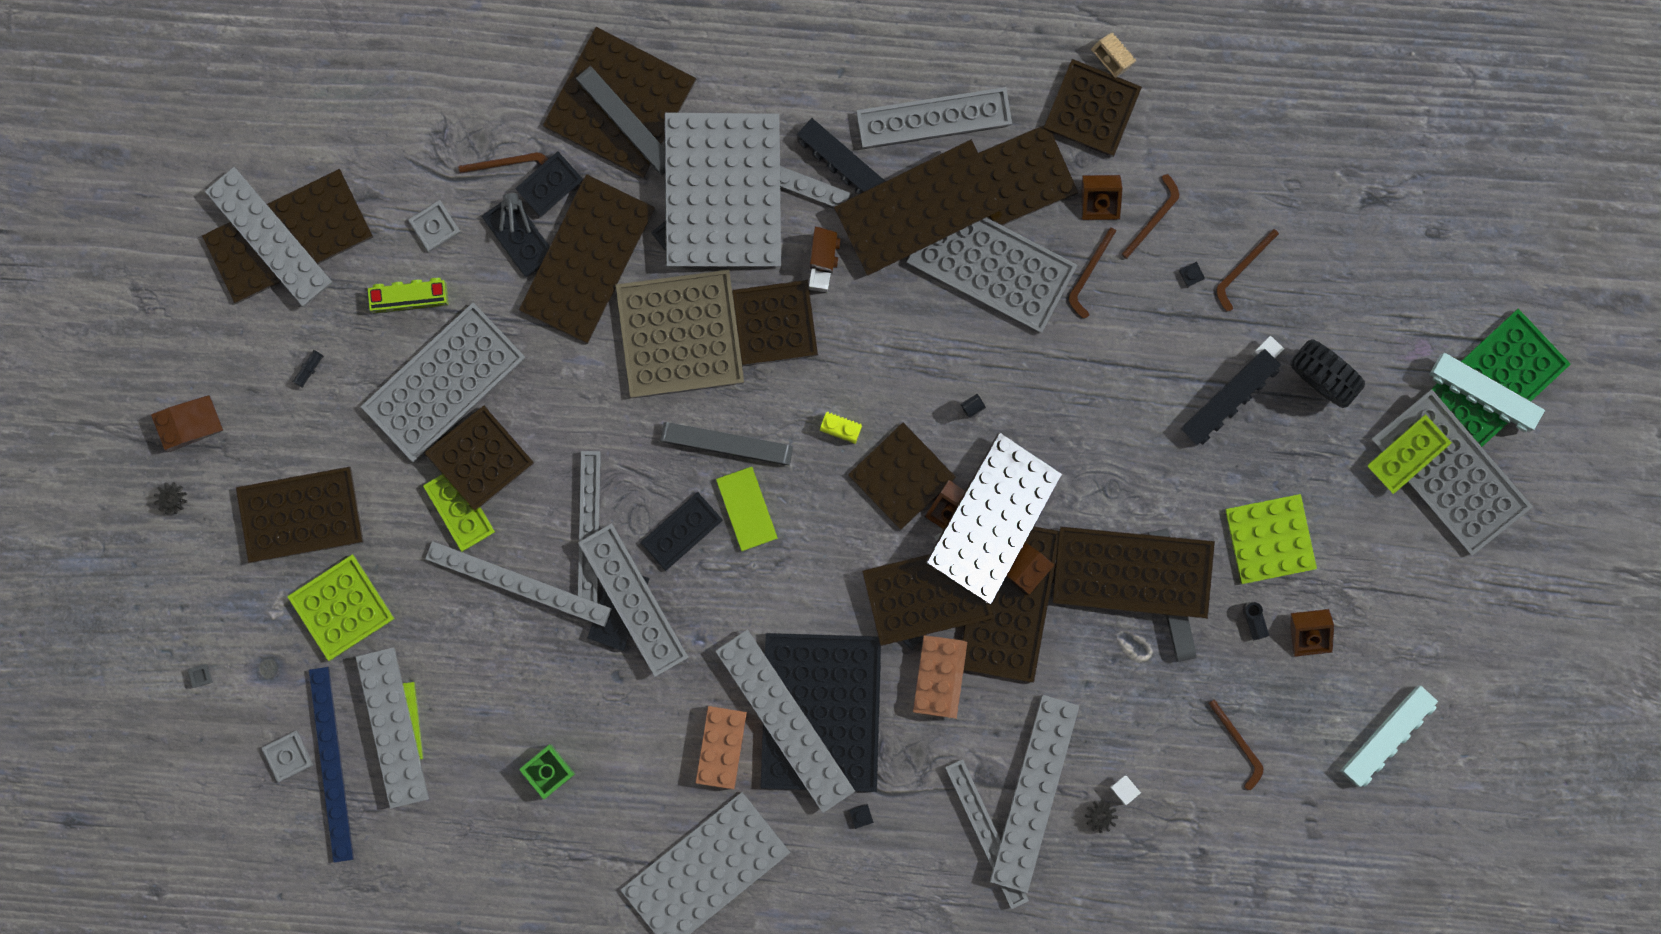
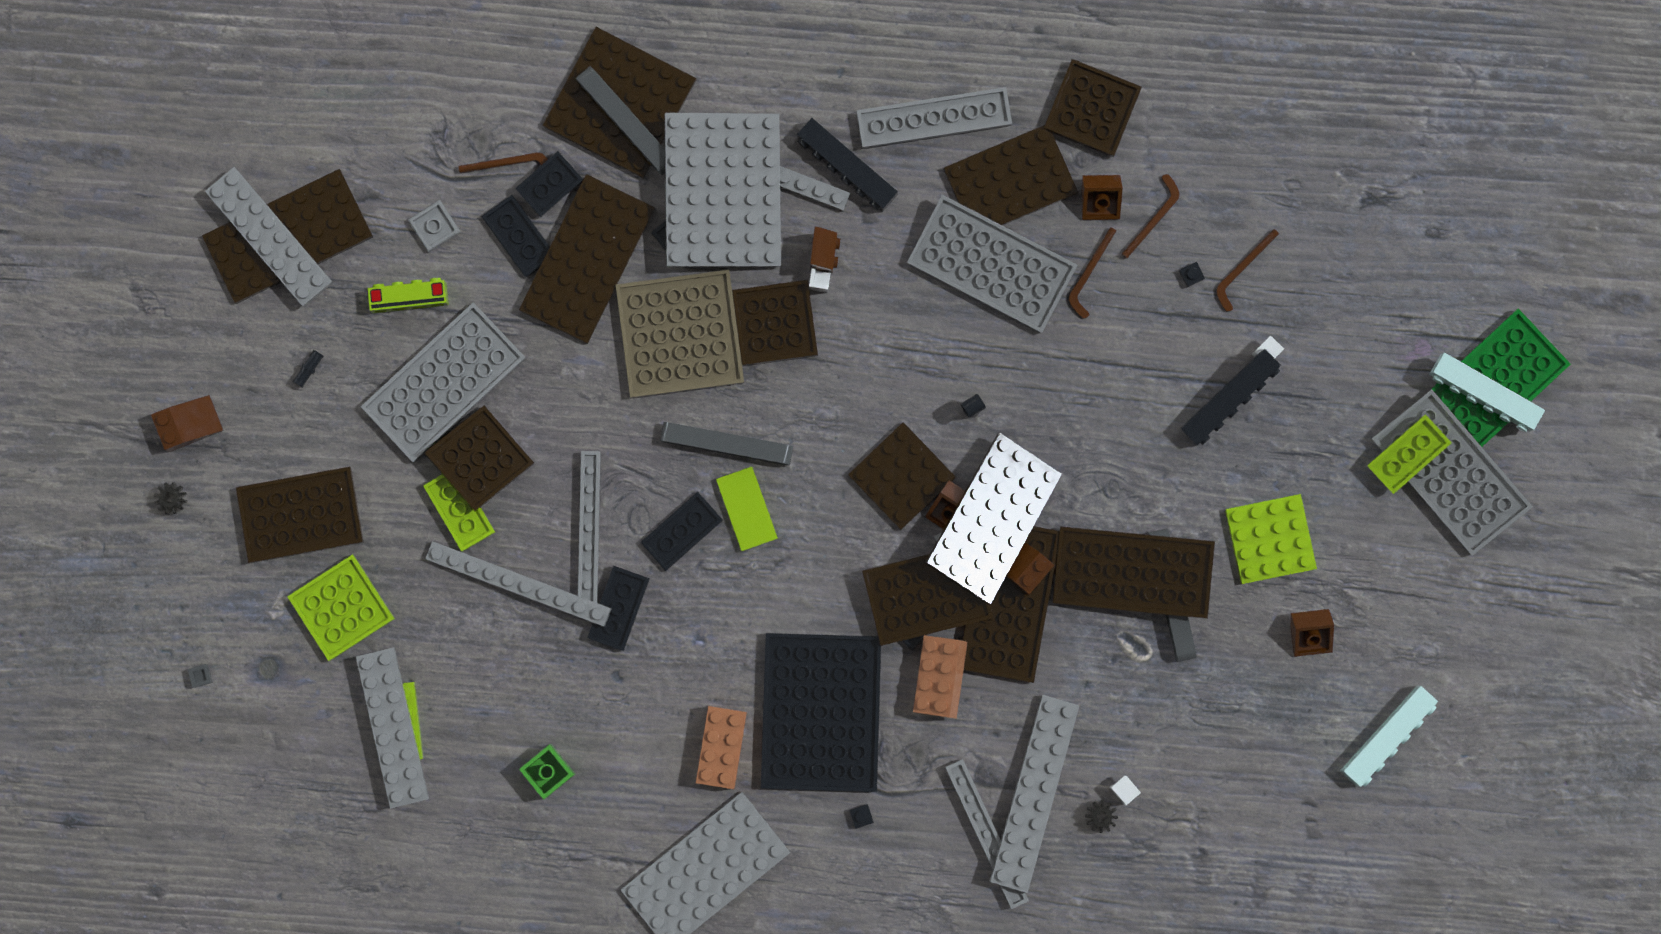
light grey tile [261,731,314,783] -> none
dark blue plate [309,667,354,863] -> none
dark grey plant [499,193,531,233] -> none
light grey plate [578,524,689,677] -> none
light grey plate [716,629,855,813] -> none
neon yellow brick [820,412,862,444] -> none
dark brown plate [834,139,1005,276] -> none
tan brick [1091,33,1136,78] -> none
reddish brown piece [1208,699,1264,790] -> none
black piece [1243,602,1269,641] -> none
black tyre [1290,339,1365,408] -> none

